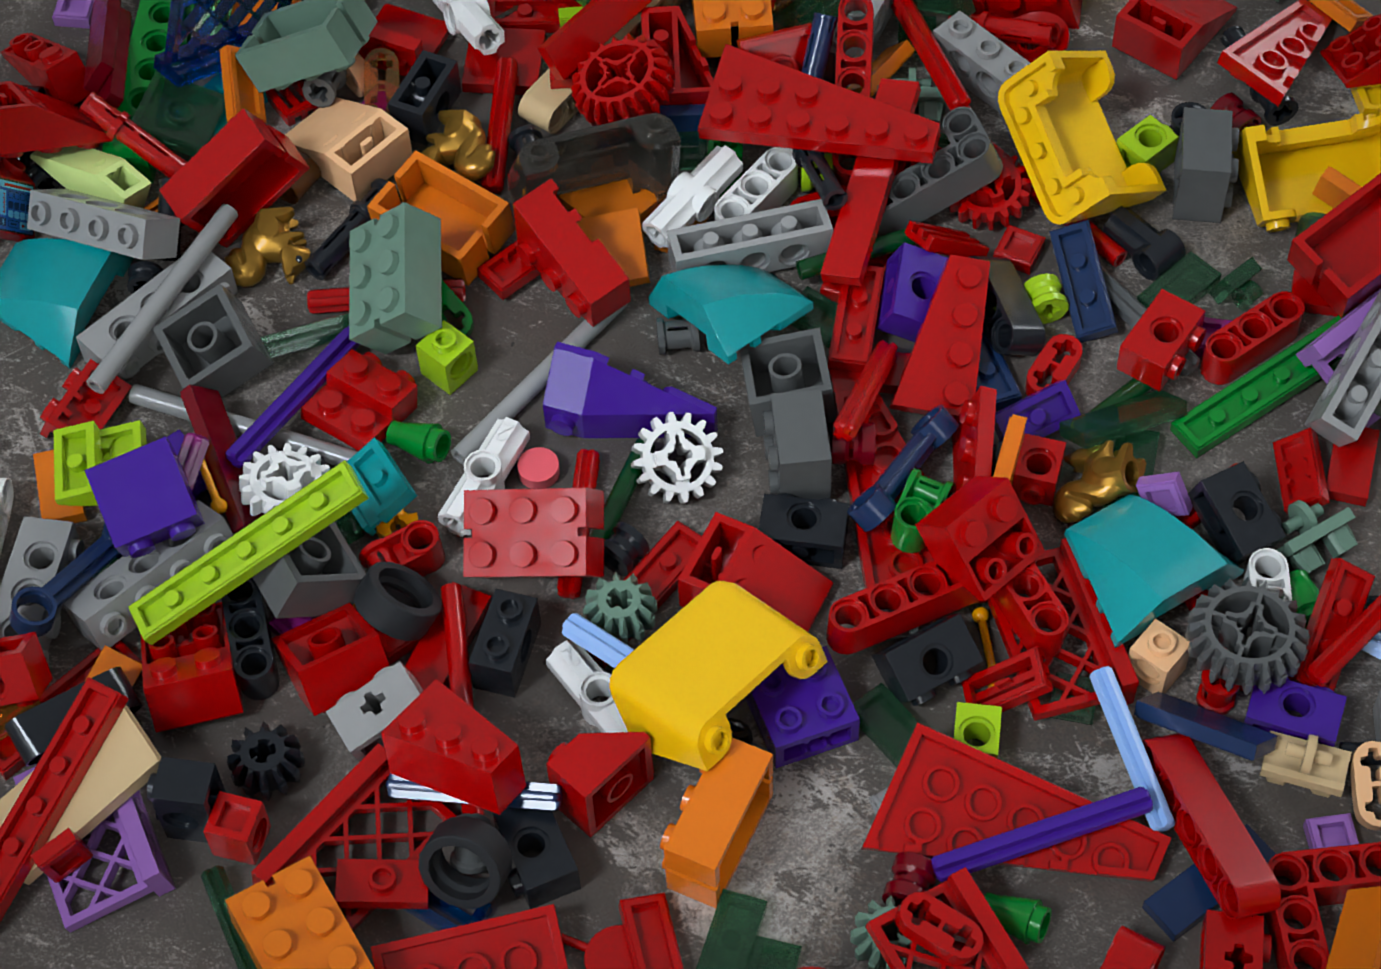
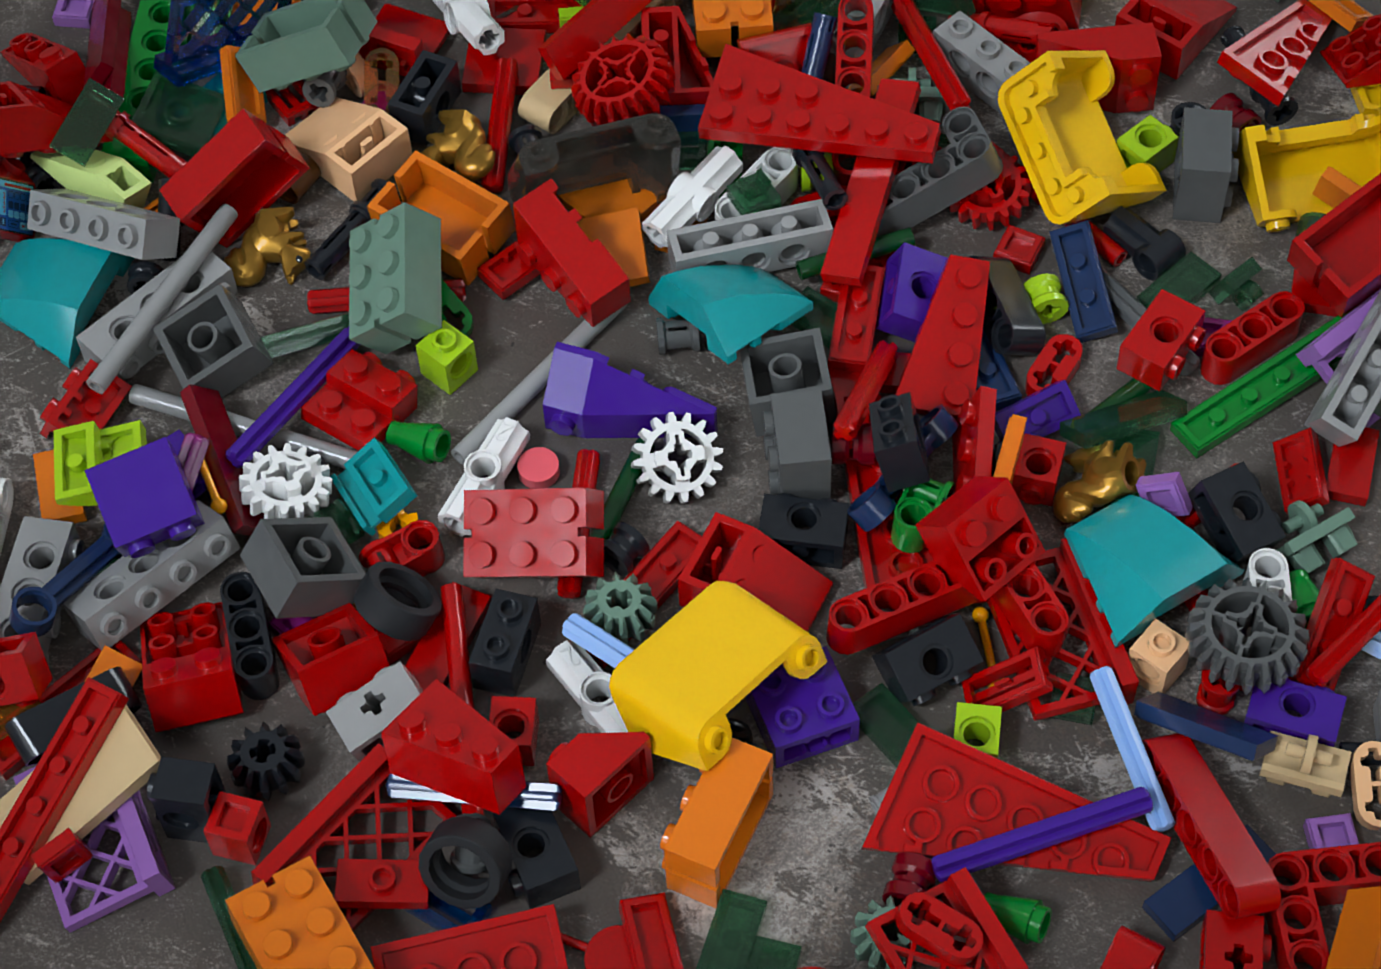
lime tile [128,460,369,645] -> none
red tile [904,220,990,257] -> none
none -> clear green tile [49,78,125,168]
none -> red brick [489,696,539,766]
none -> clear green tile [727,168,781,215]
none -> black brick [869,392,930,492]
none -> red slope [1034,22,1162,113]

